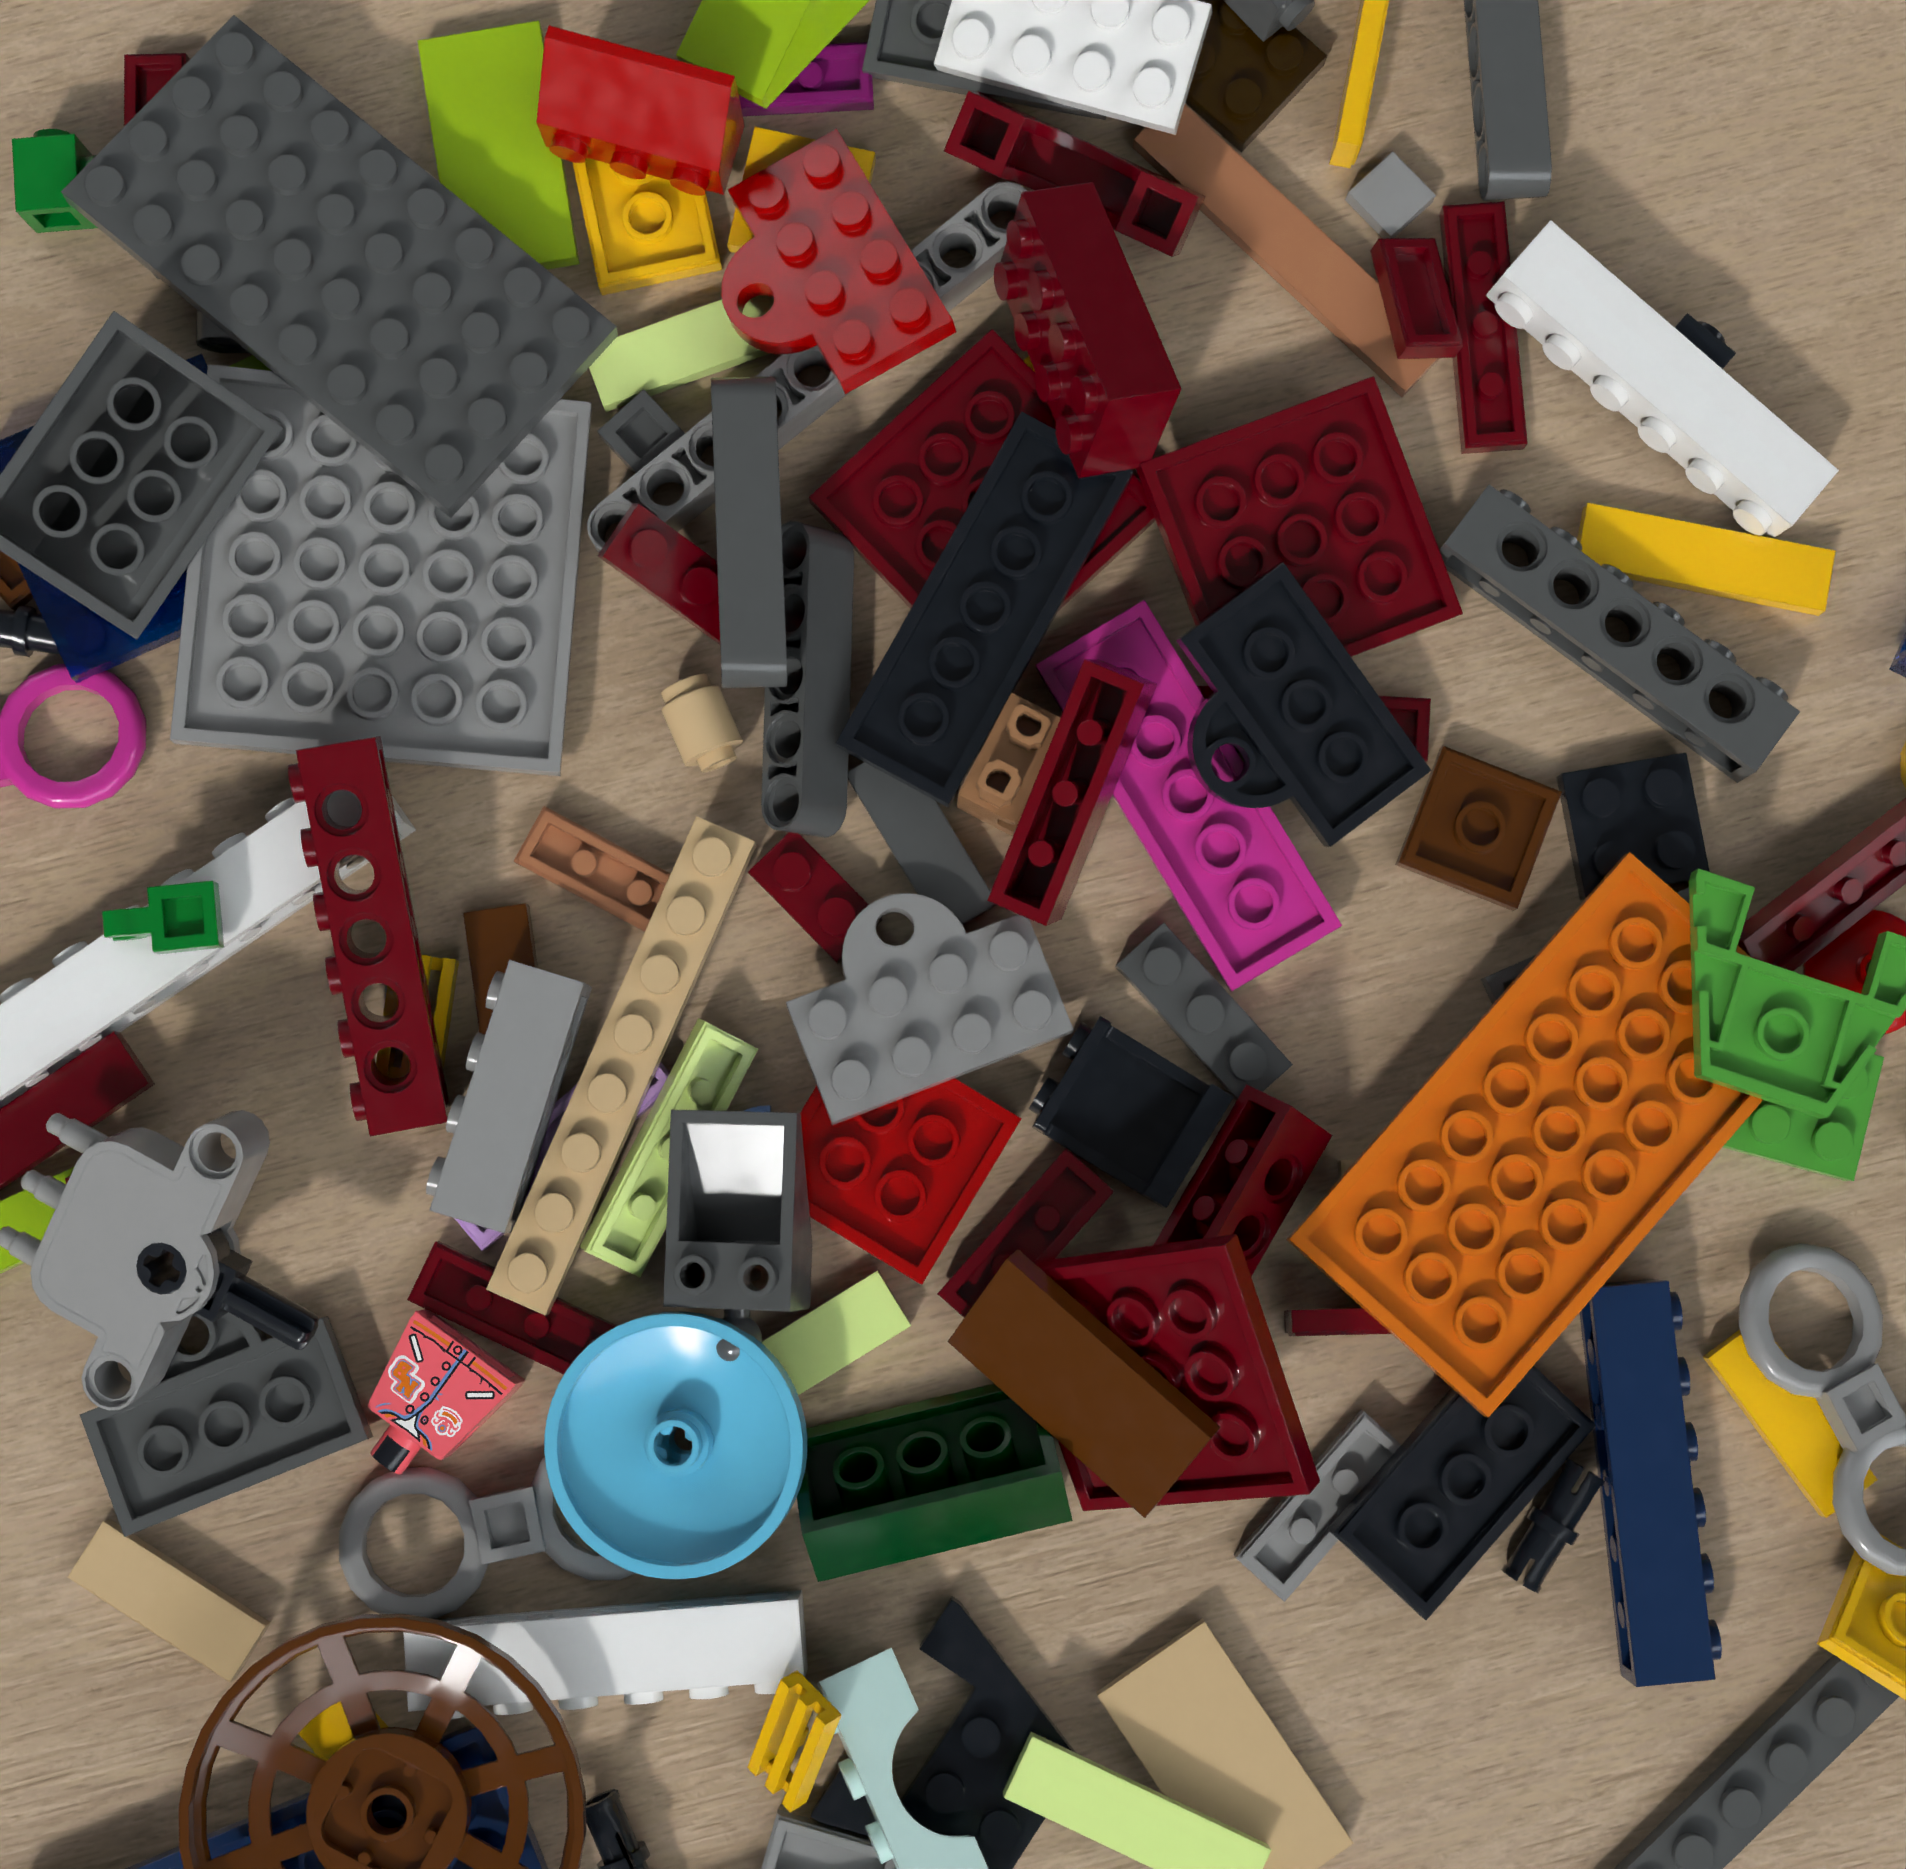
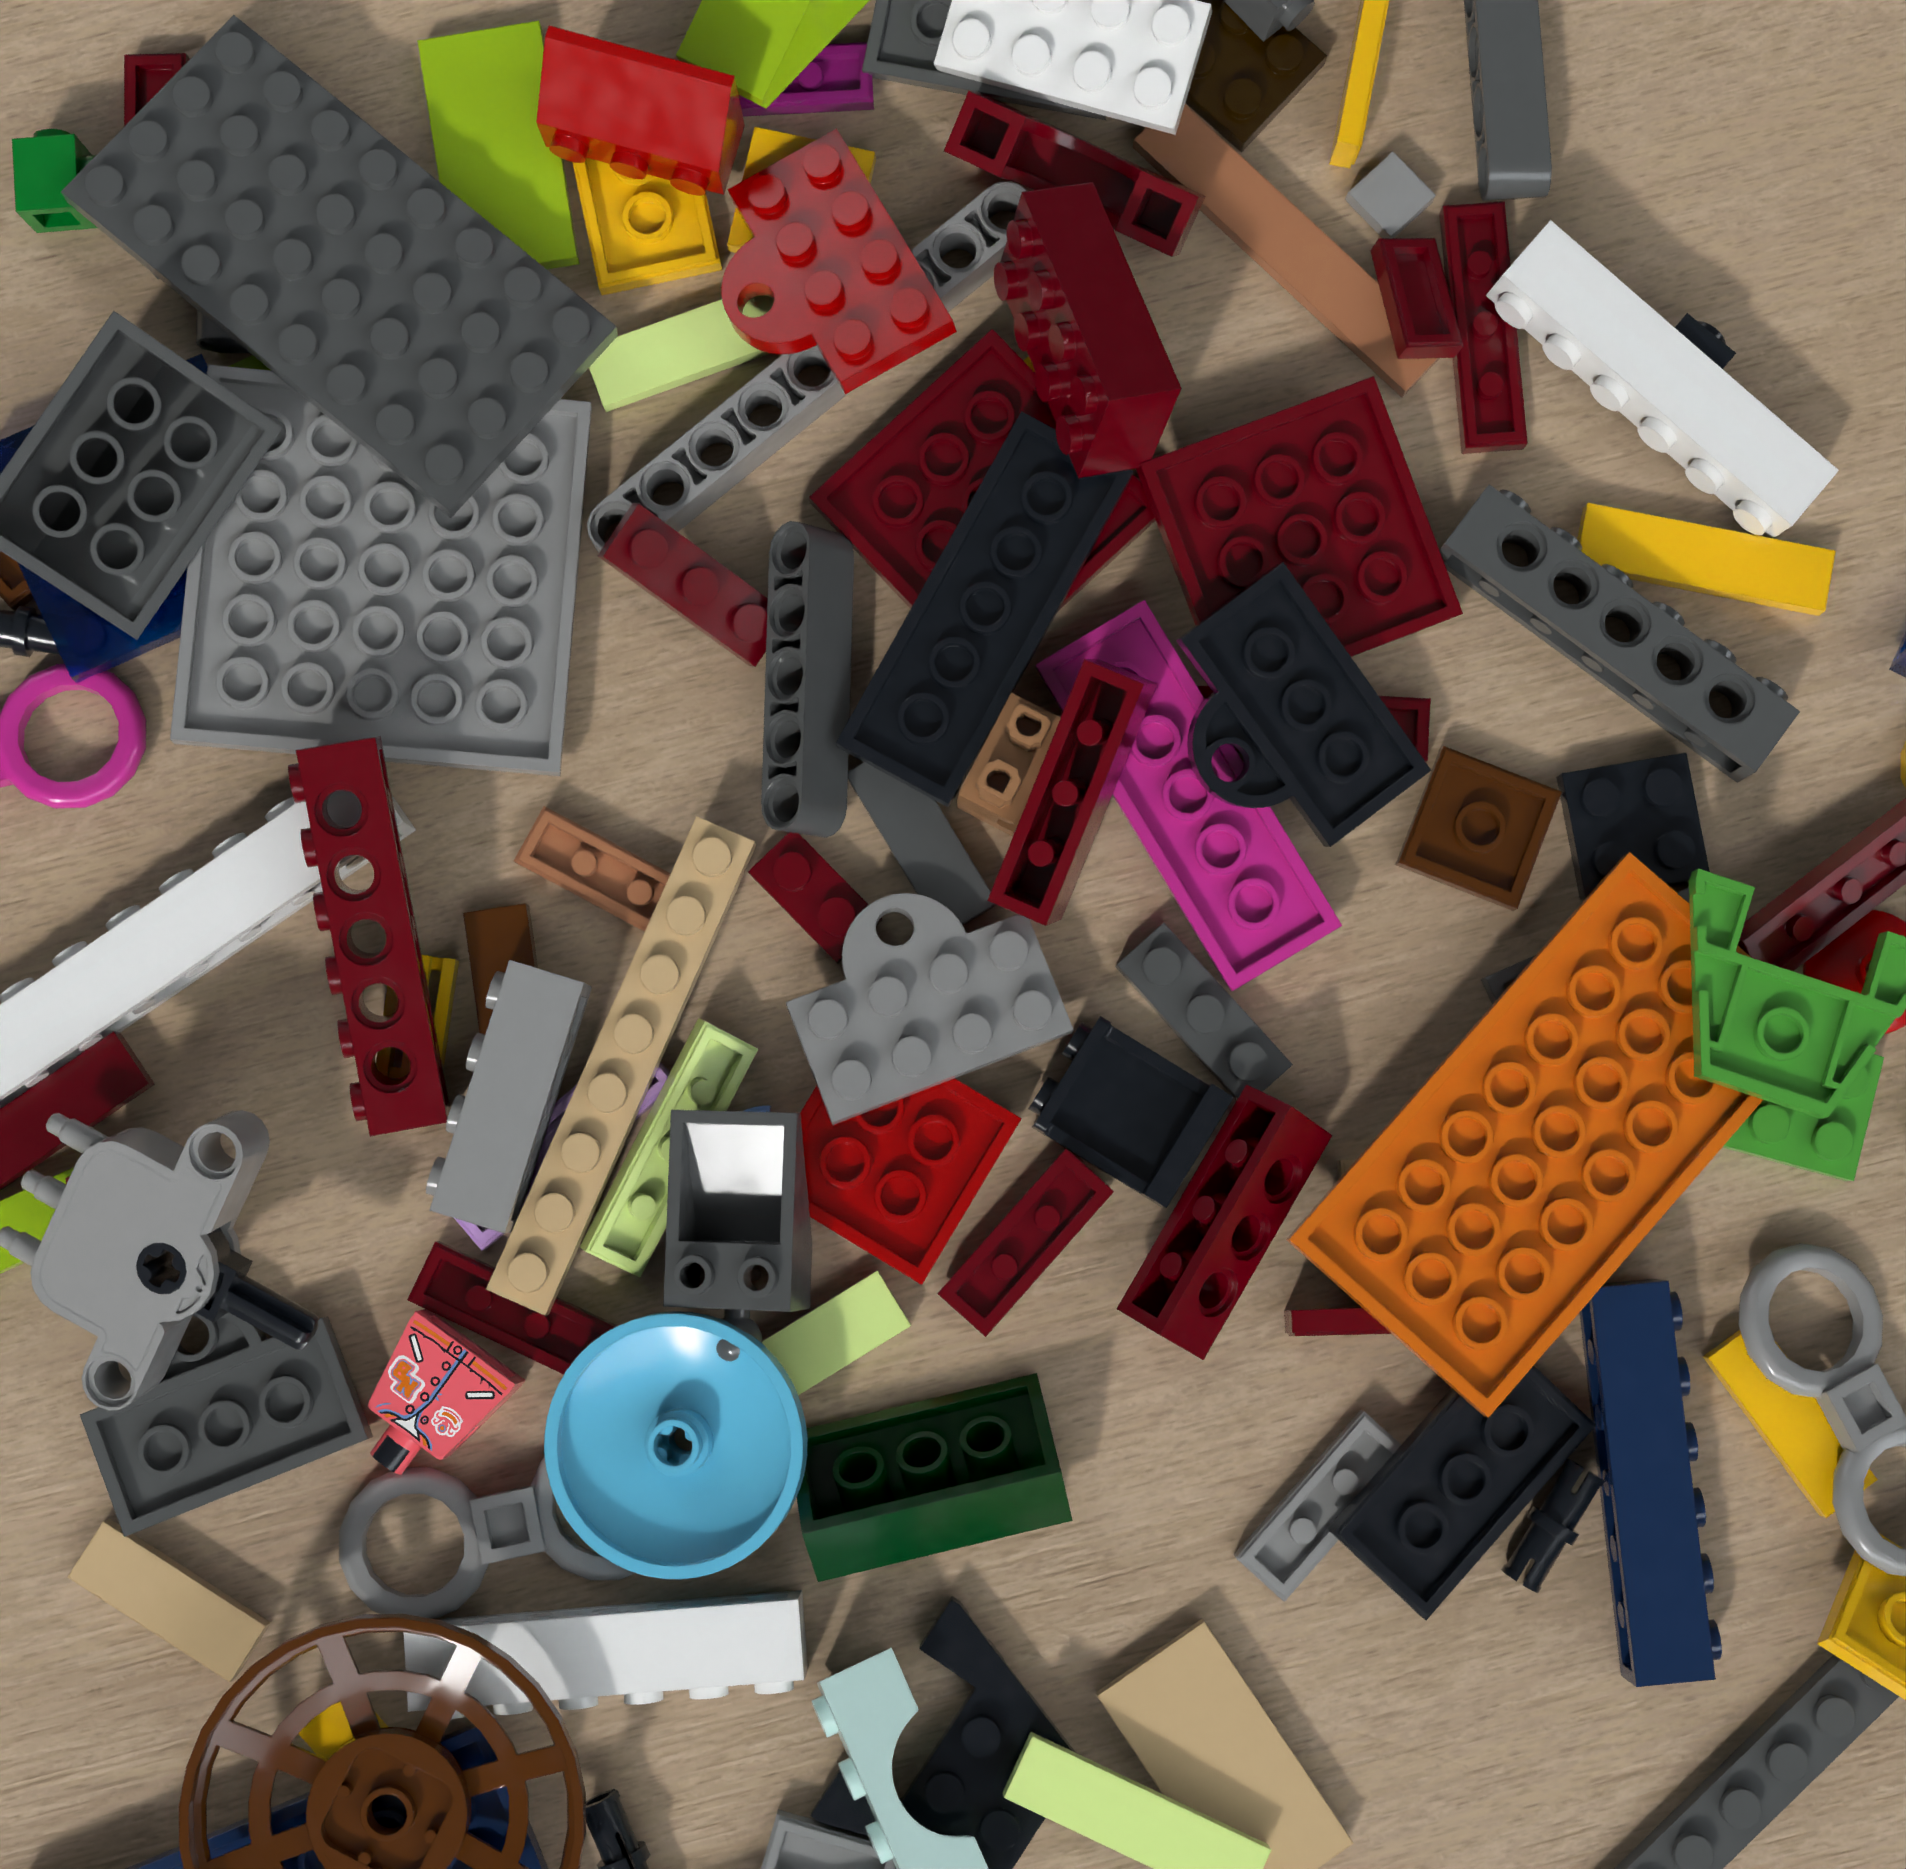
green plate [102,880,224,954] -> none
dark grey plate [597,389,685,474] -> none
tan brick [661,673,743,773] -> none
dark grey beam [711,377,787,688] -> none
yellow tile [747,1670,841,1813] -> none
reddish brown tile [947,1249,1221,1518] -> none
dark red plate [1034,1234,1320,1511] -> none

